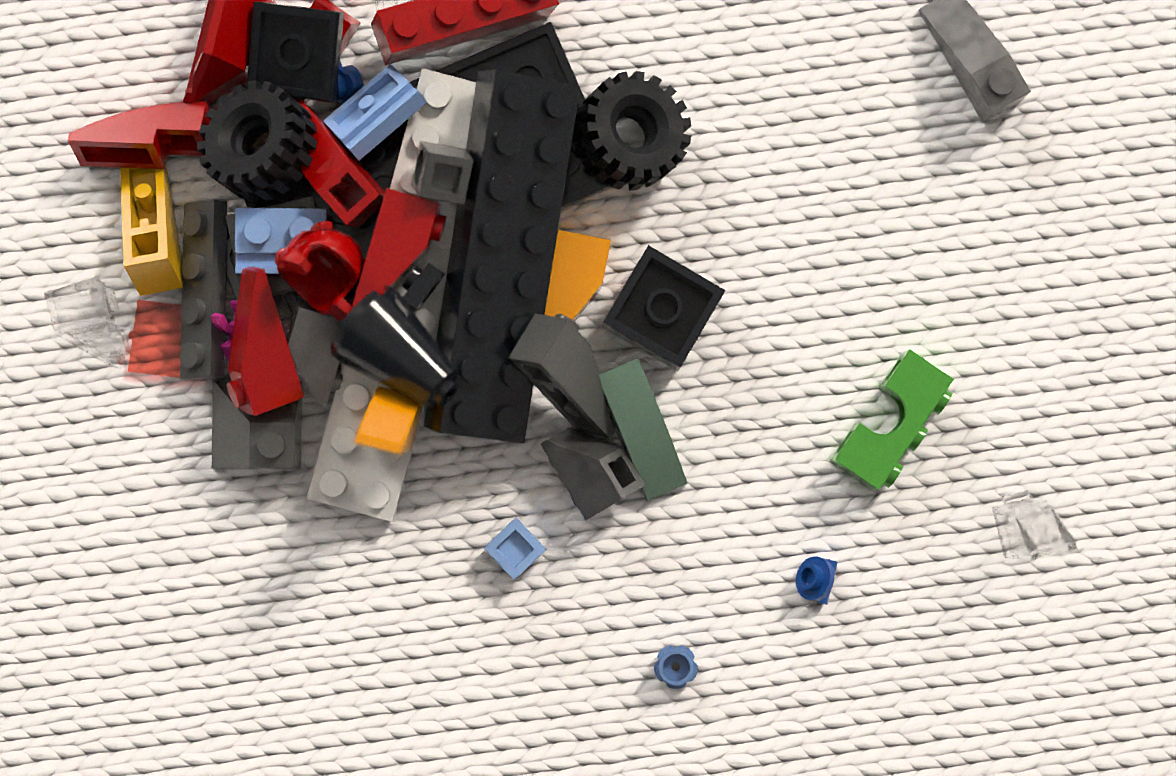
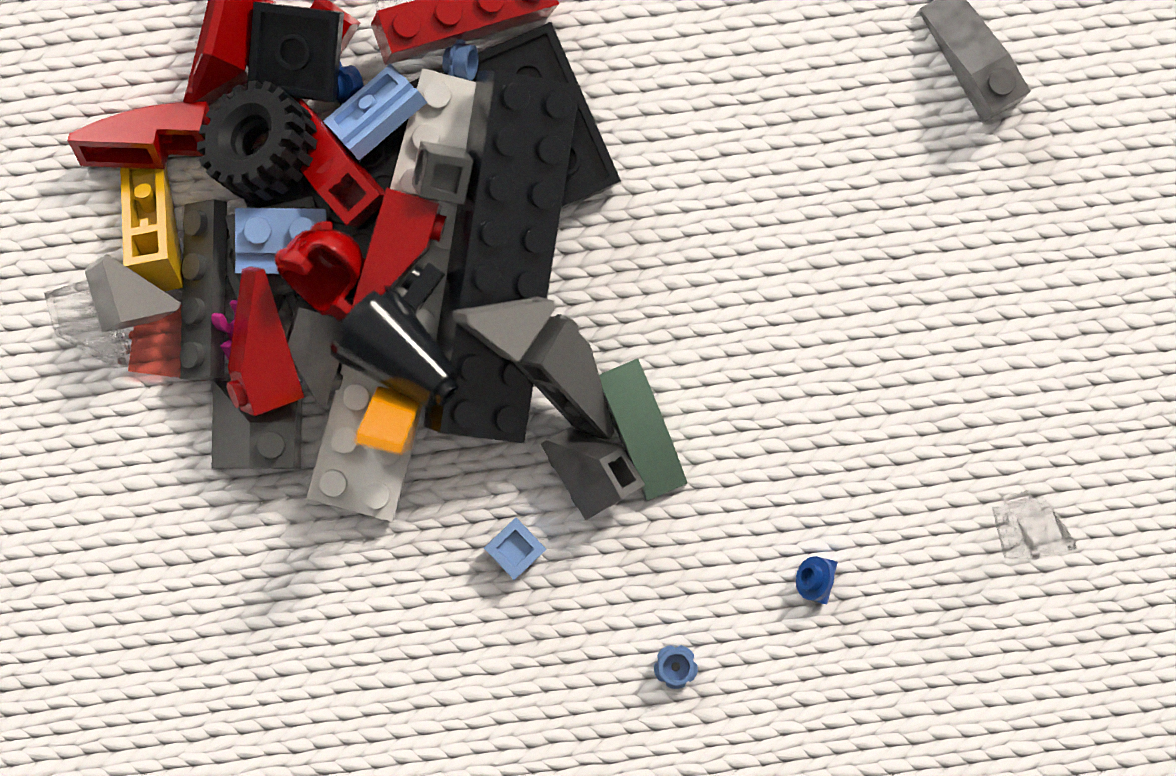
light orange slope [545,230,611,321] -> none
black tyre [573,71,692,191] -> none
black brick [602,245,726,371] -> none
bright green arch [830,349,954,491] -> none
none -> light grey slope [85,254,181,333]
none -> medium blue plate [442,39,479,81]
none -> light grey slope [453,297,555,362]

